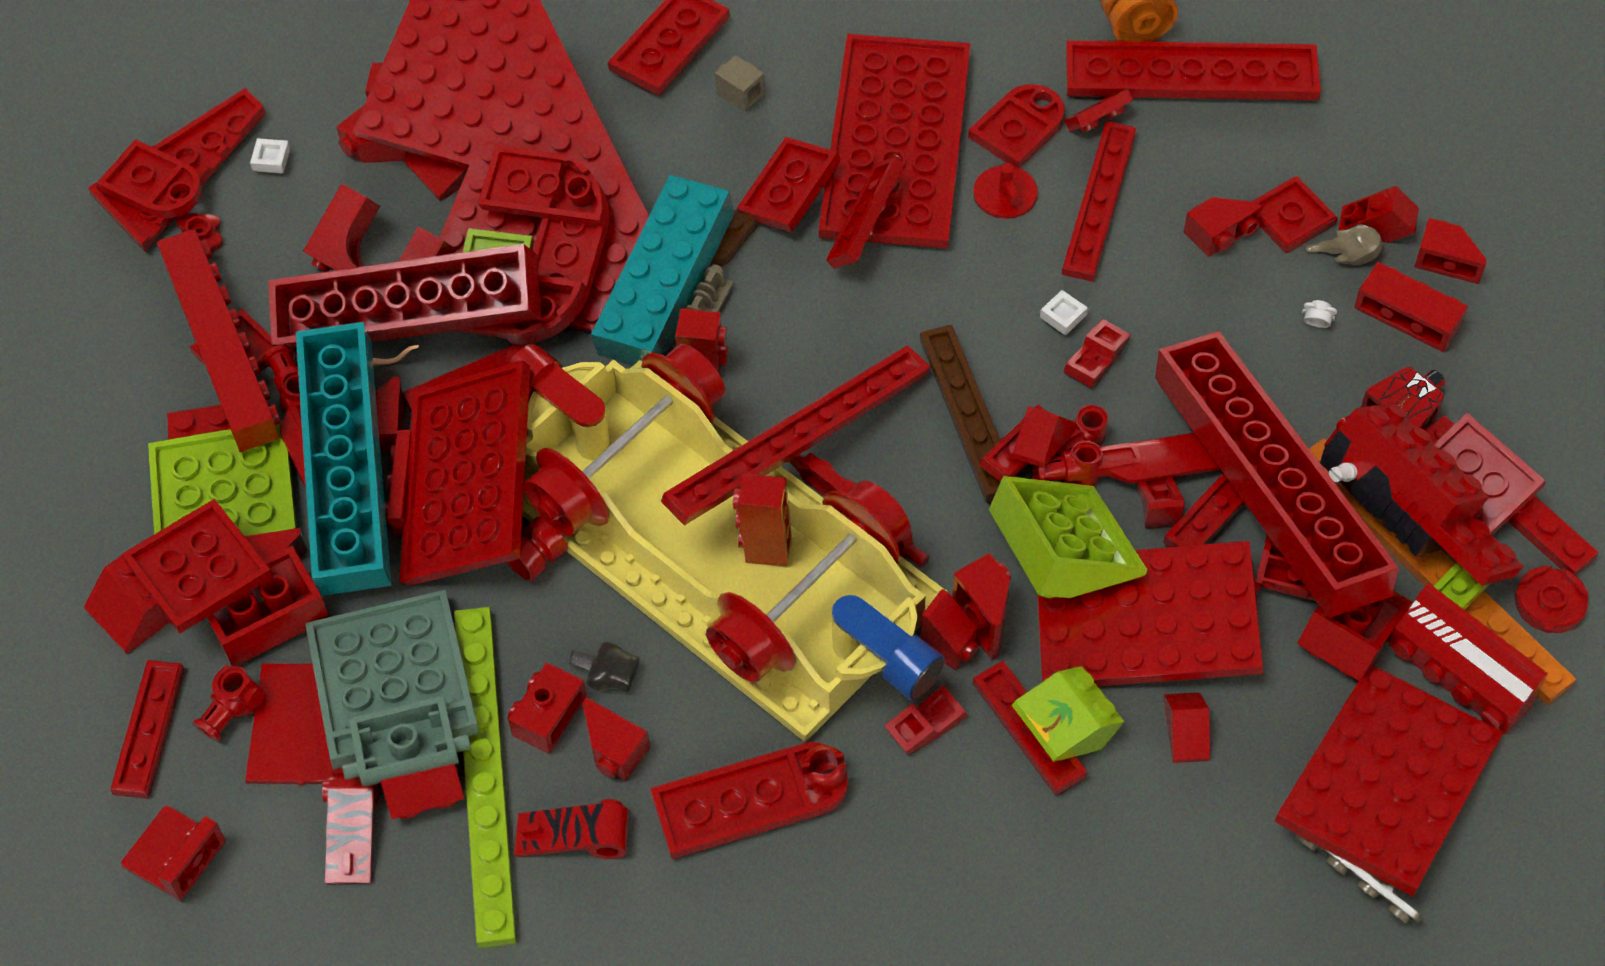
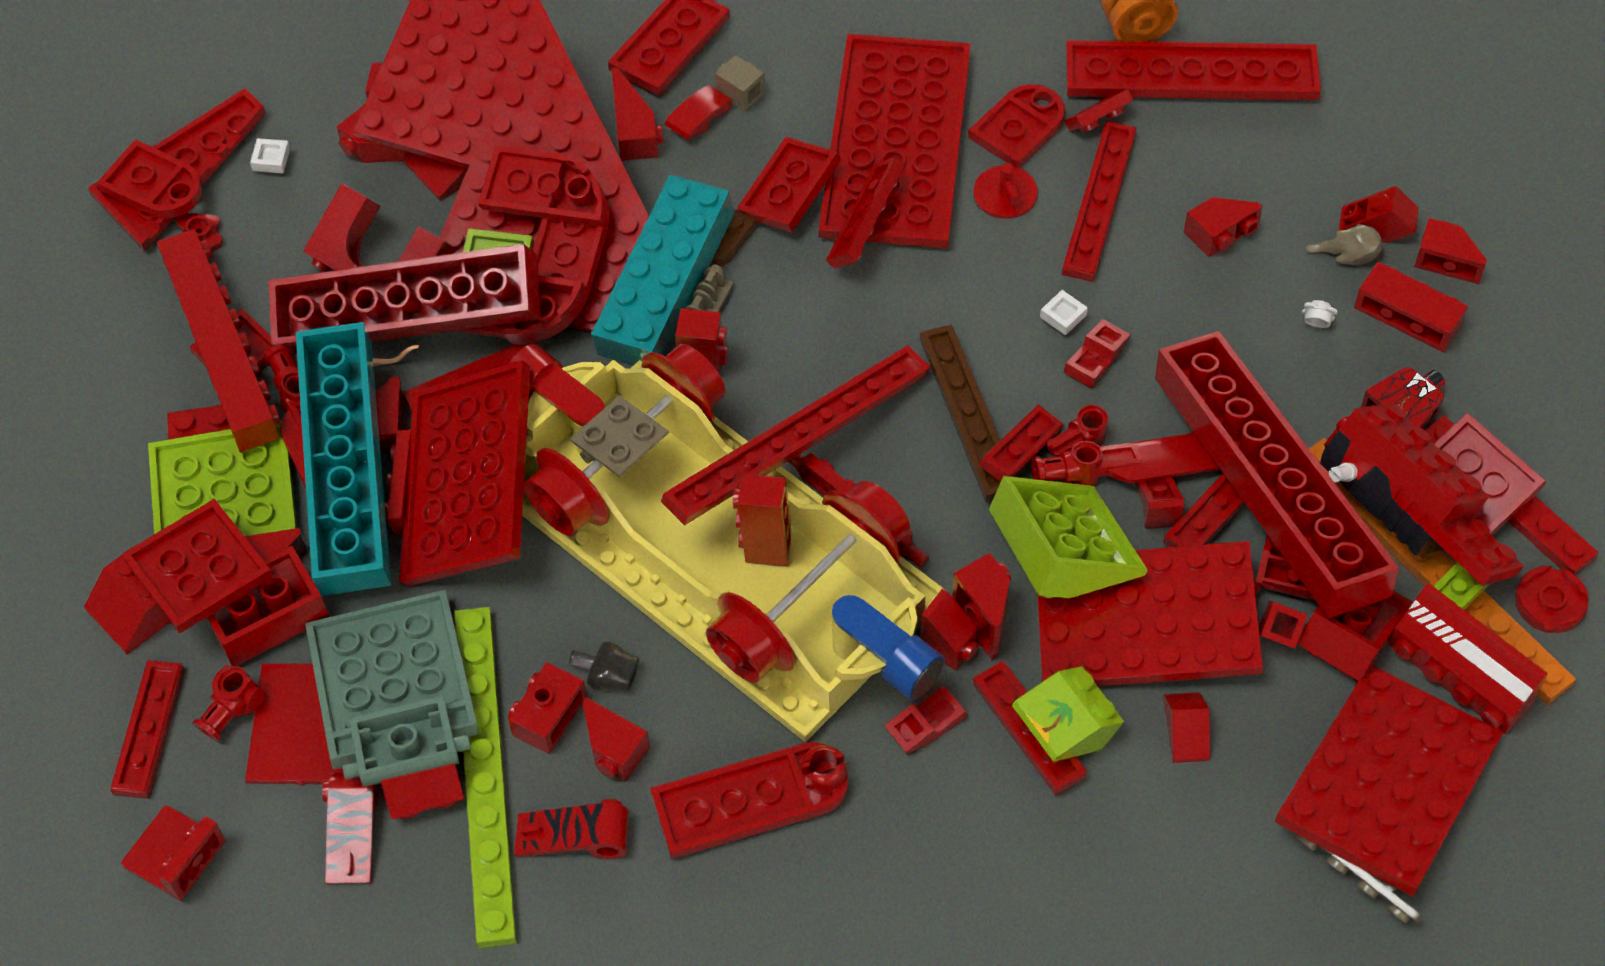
red wheel [507,516,568,582] -> none
red slope [1013,406,1076,468] -> none
red tile [1251,175,1338,253] -> none
none -> dark tan hinge [570,395,669,477]
none -> red slope [611,68,663,161]
none -> red slope [664,85,732,140]
none -> red brick [1259,601,1308,649]

